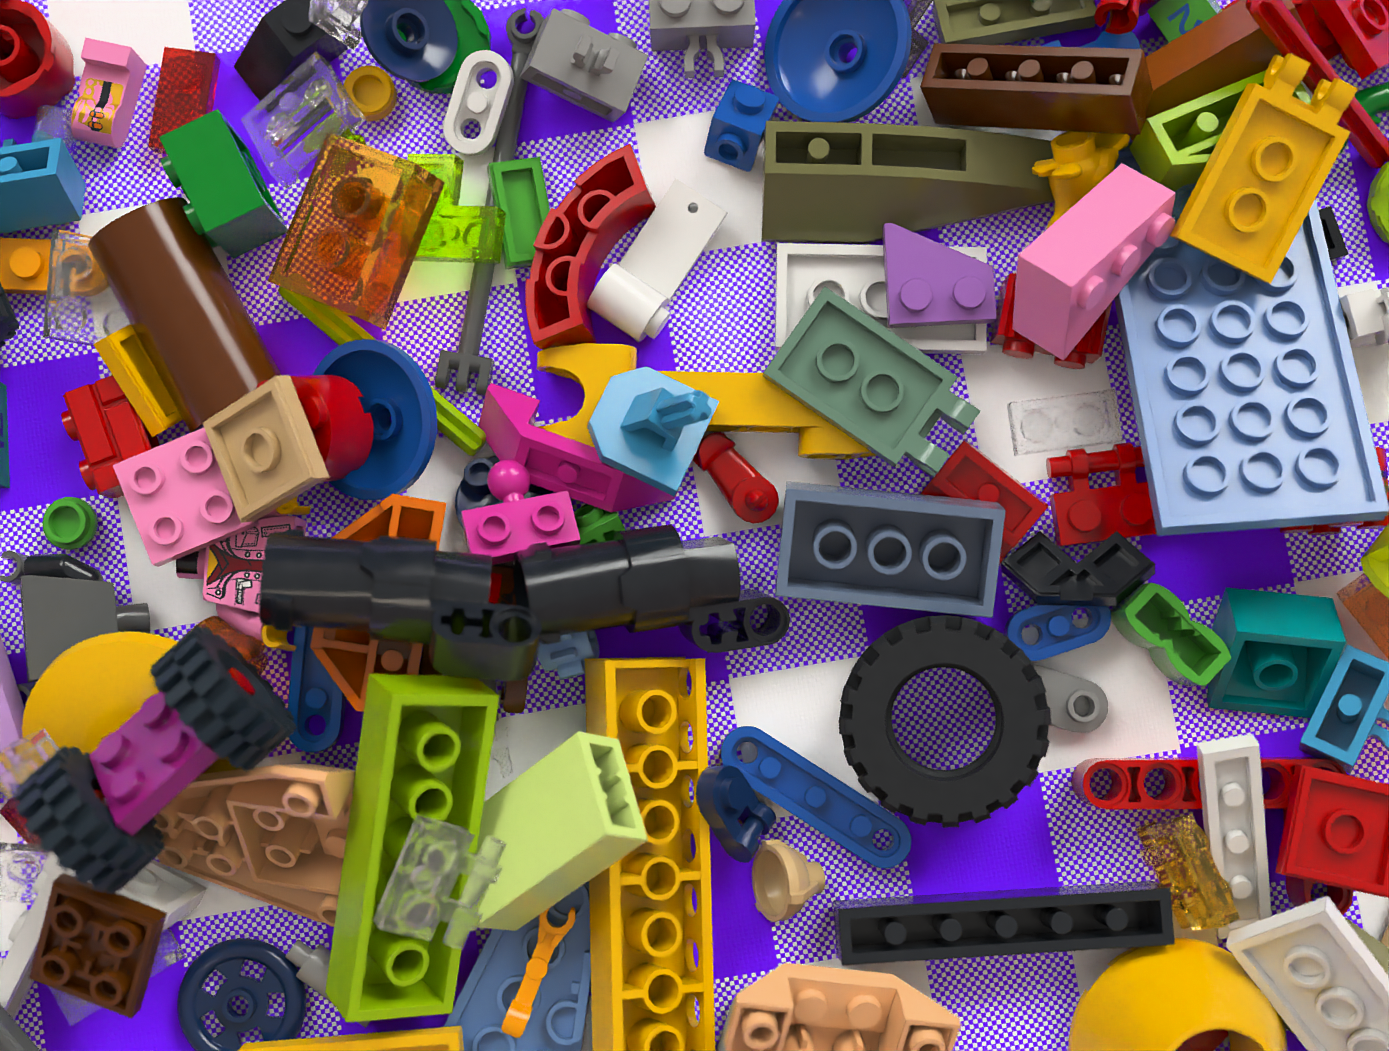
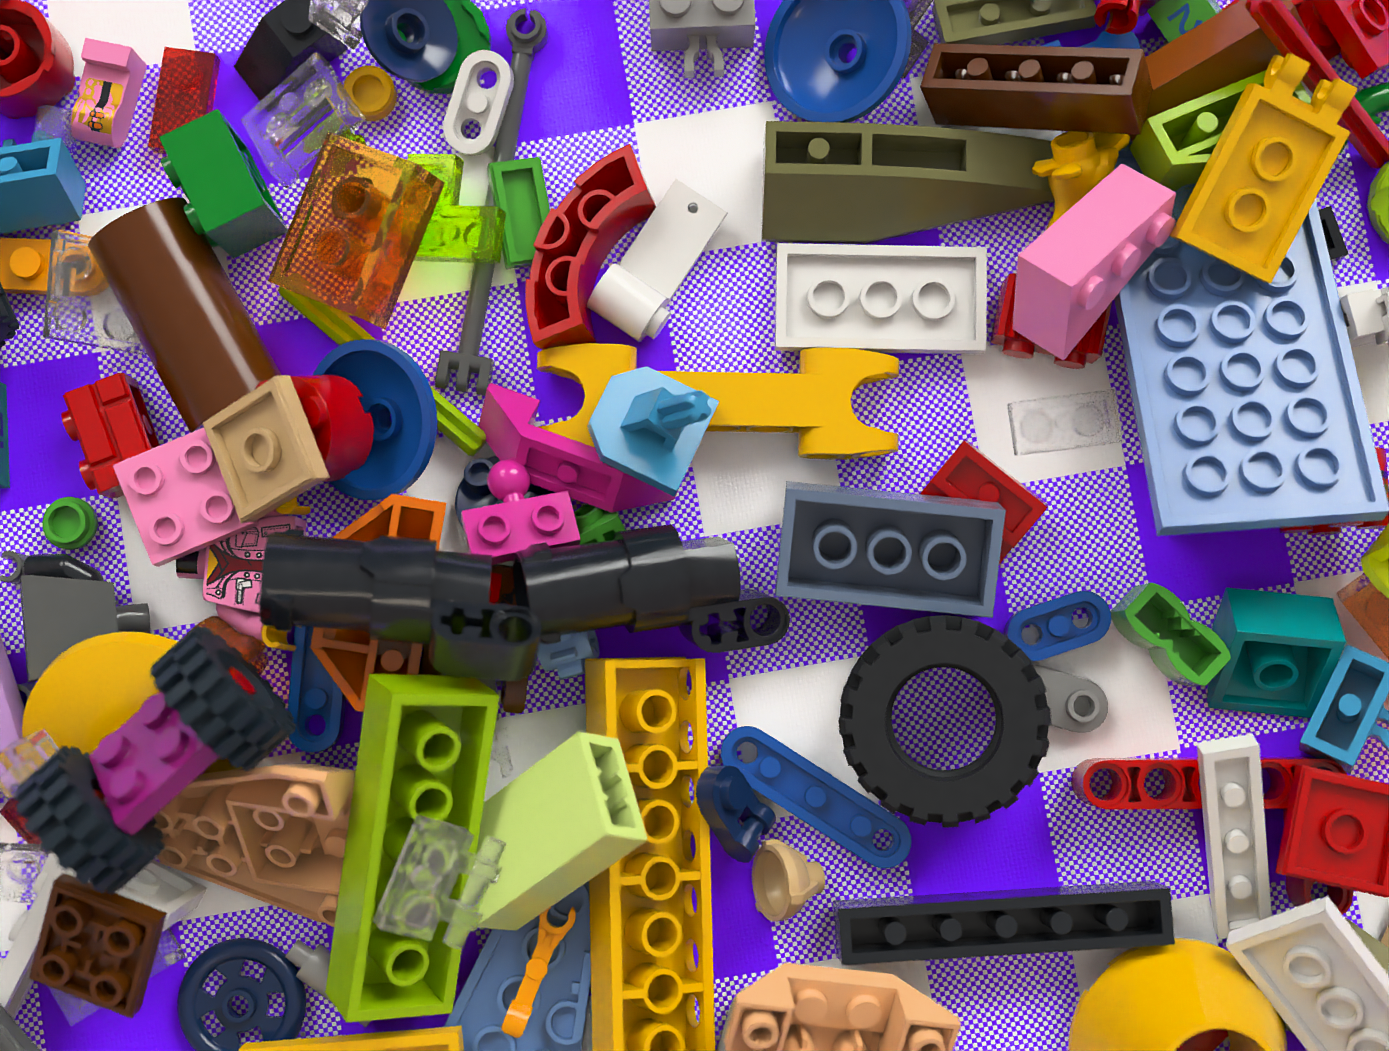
yellow tile [93,324,183,437] -> none
light grey brick [520,8,649,122] -> none
red piece [692,431,779,524] -> none
blue bracket [704,79,779,172] -> none
sand green tile [763,286,981,478] -> none
medium lavender wing [882,223,997,328] -> none
black tile [1001,531,1155,606] -> none
red plate [1046,442,1157,547] -> none
clear yellow plate [1135,814,1240,930] -> none

